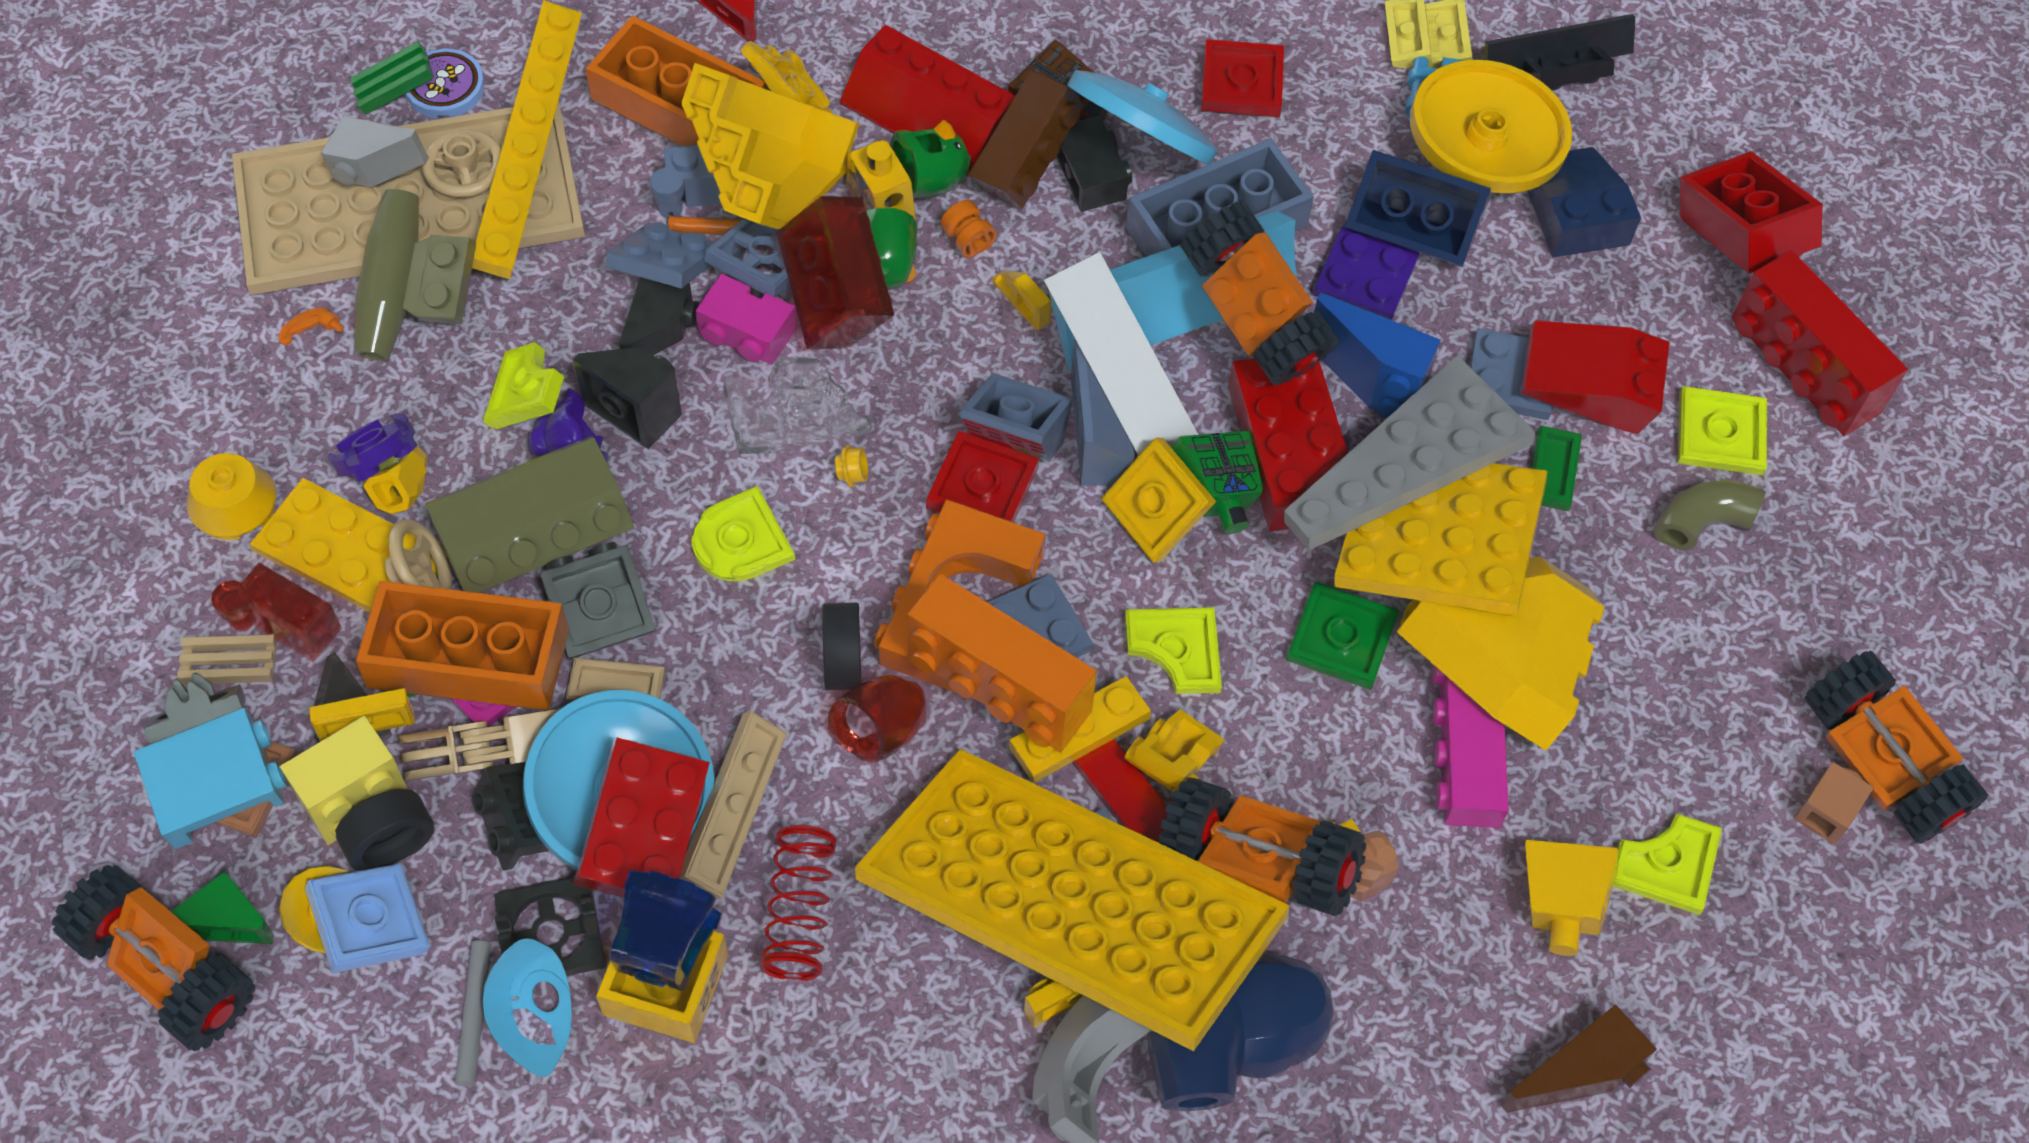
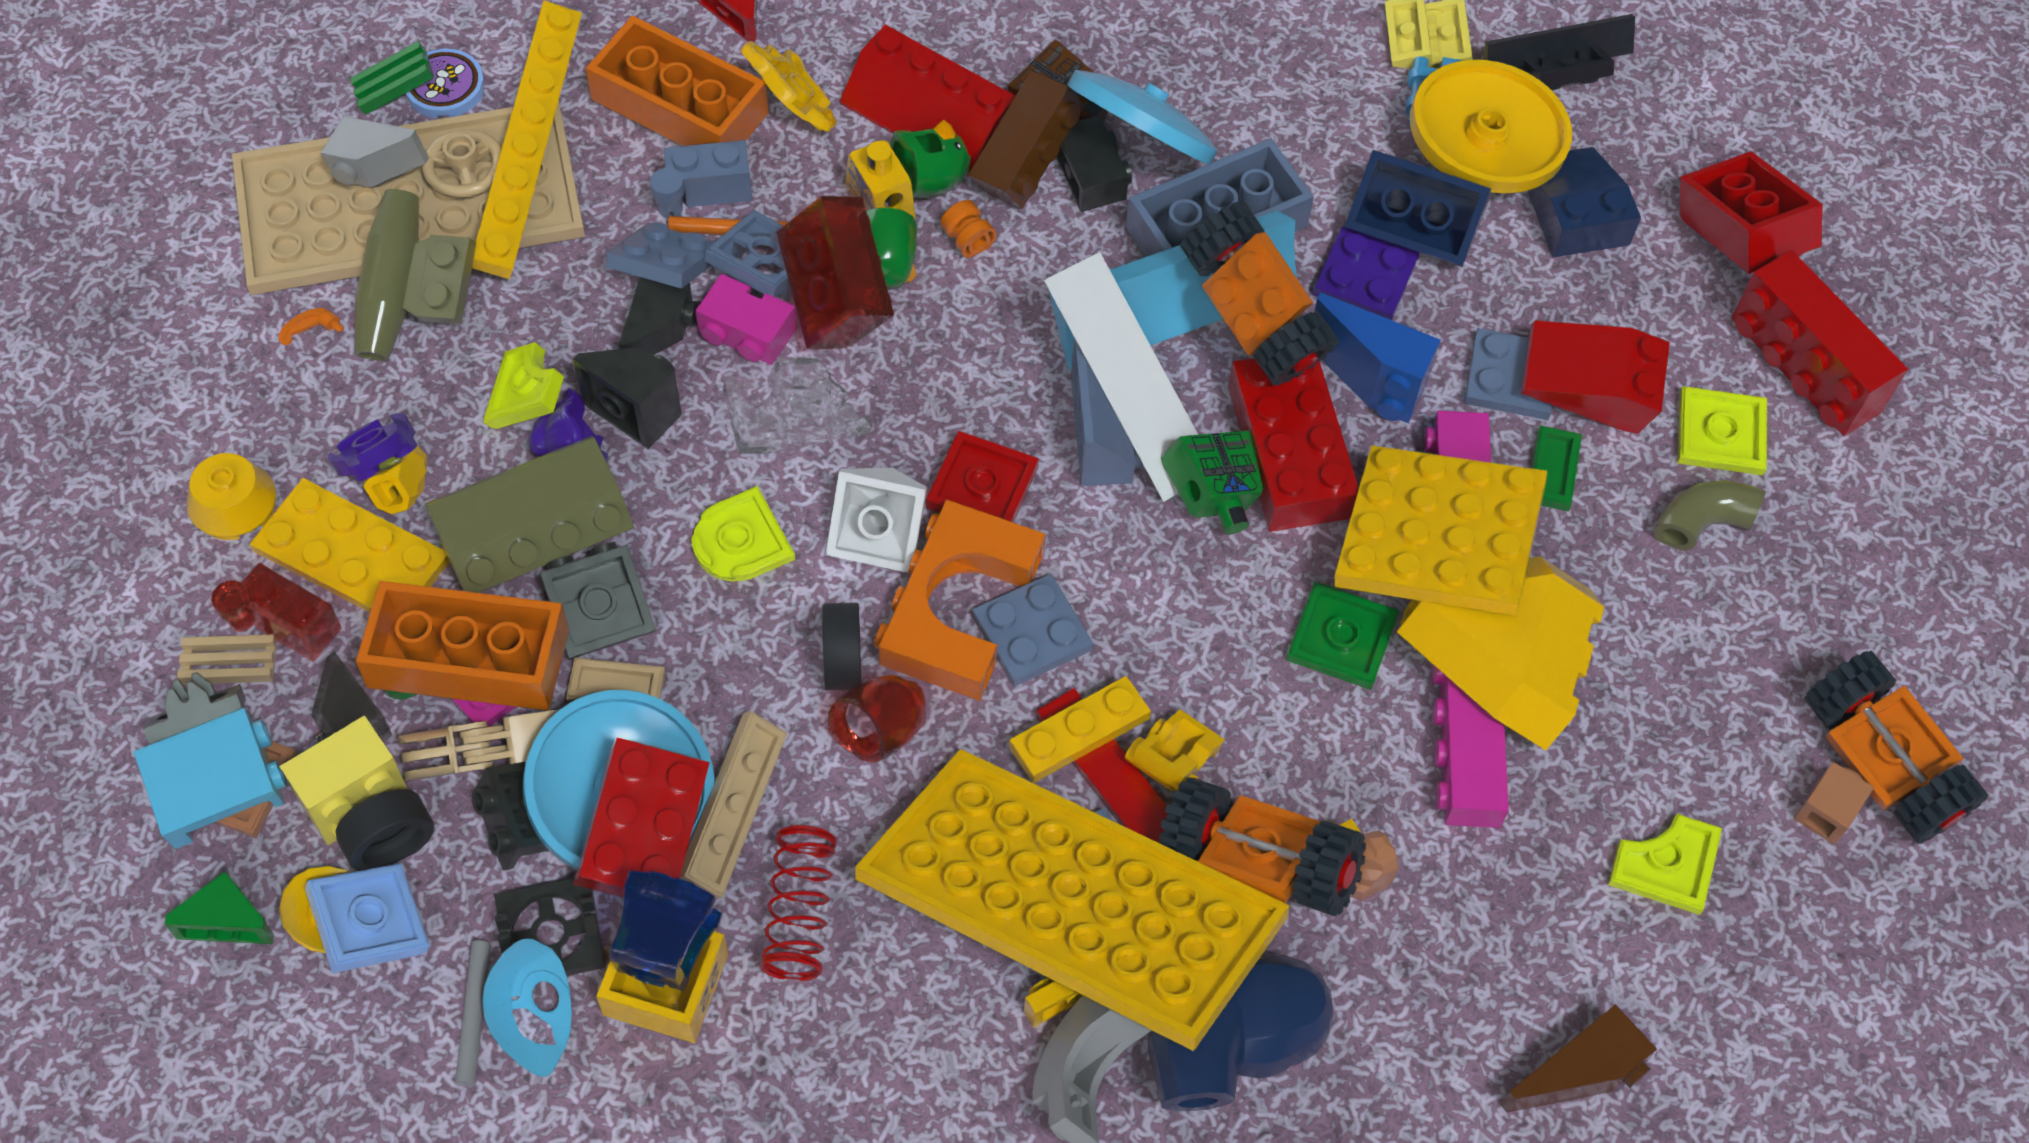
plate [52,865,255,1052] -> none
yellow tile [309,688,416,741] -> none
tan piece [385,519,452,589] -> none
yellow panel [681,63,860,232] -> none
yellow plate [835,445,868,488] -> none
orange brick [907,574,1097,753] -> none
sand blue slope [960,373,1073,462] -> none
yellow tile [991,270,1051,330] -> none
yellow tile [1101,437,1216,563] -> none
neon yellow tile [1125,607,1222,694] -> none
red plate [1201,39,1284,117] -> none
light grey wing [1284,355,1535,551] -> none
yellow torso [1525,840,1618,956] -> none
none -> white slope [825,467,927,573]

